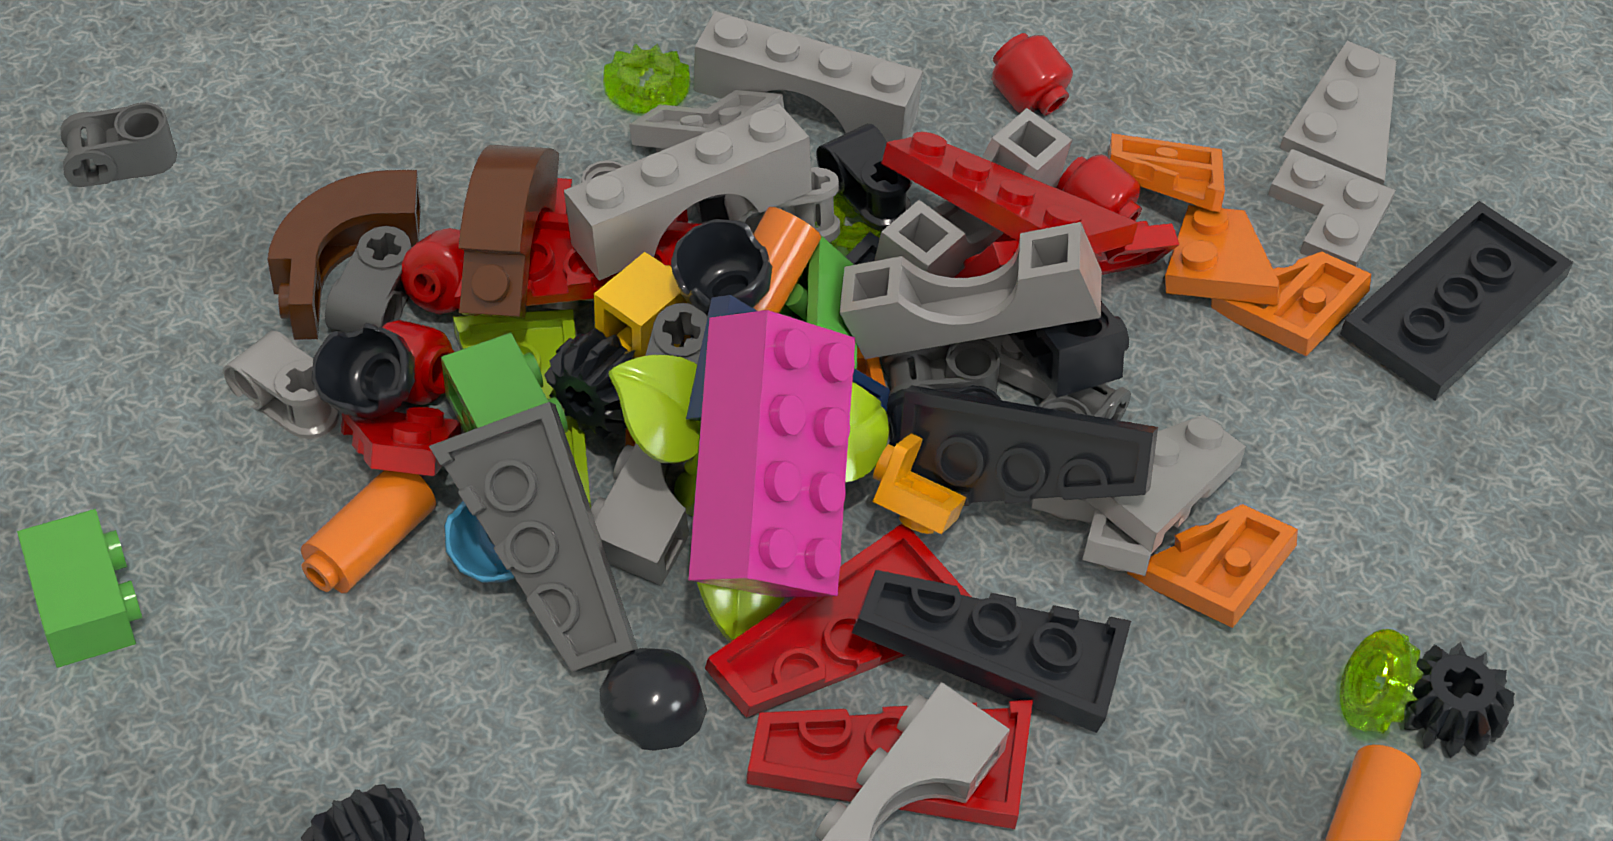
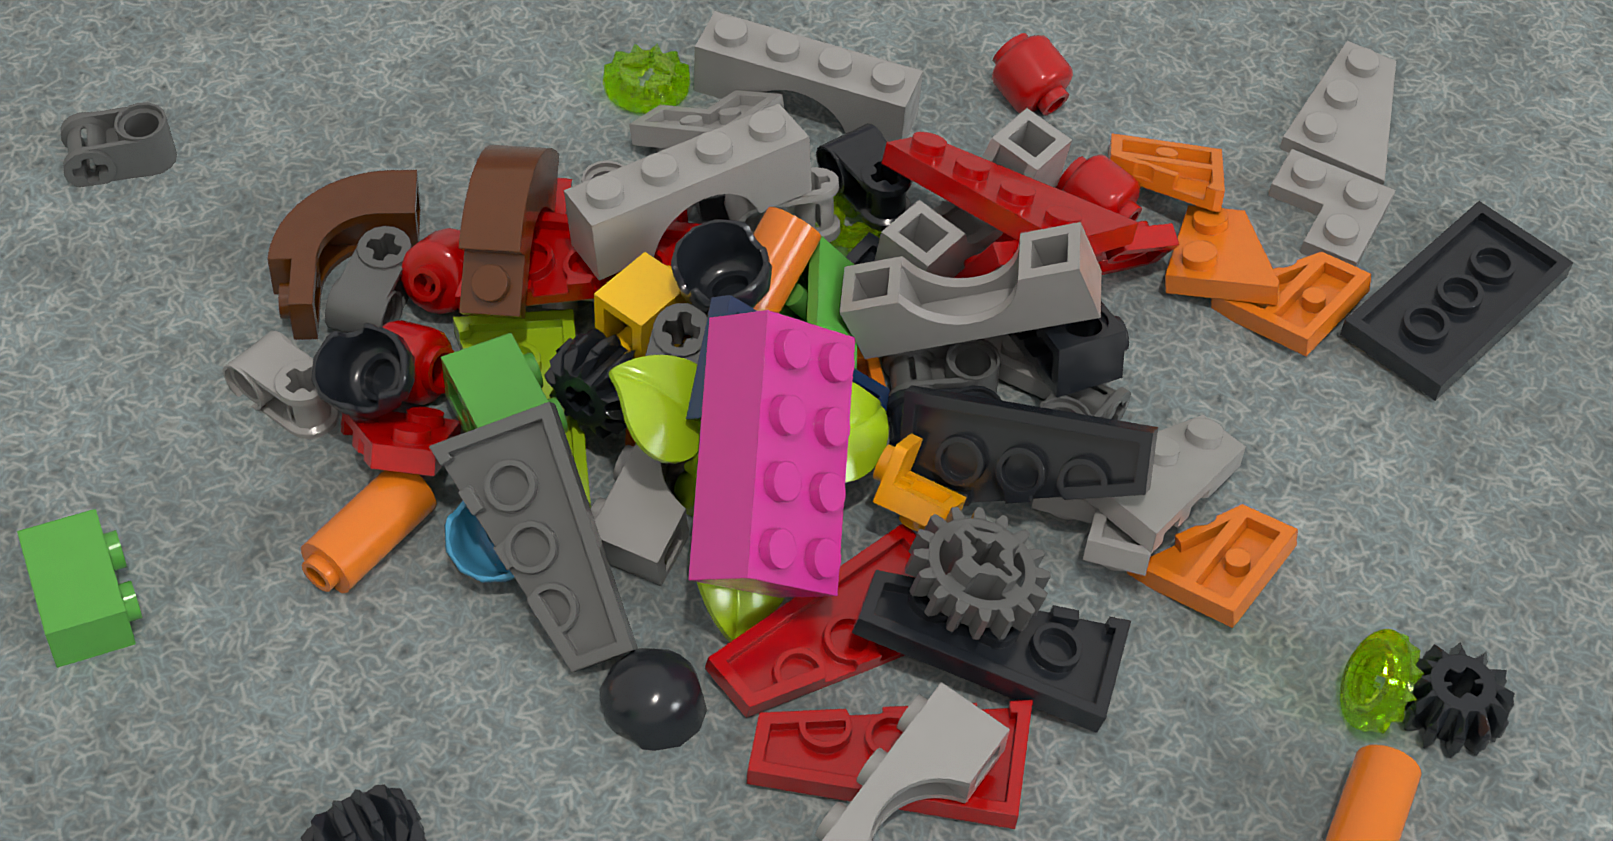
none -> dark grey gear [905,507,1051,640]

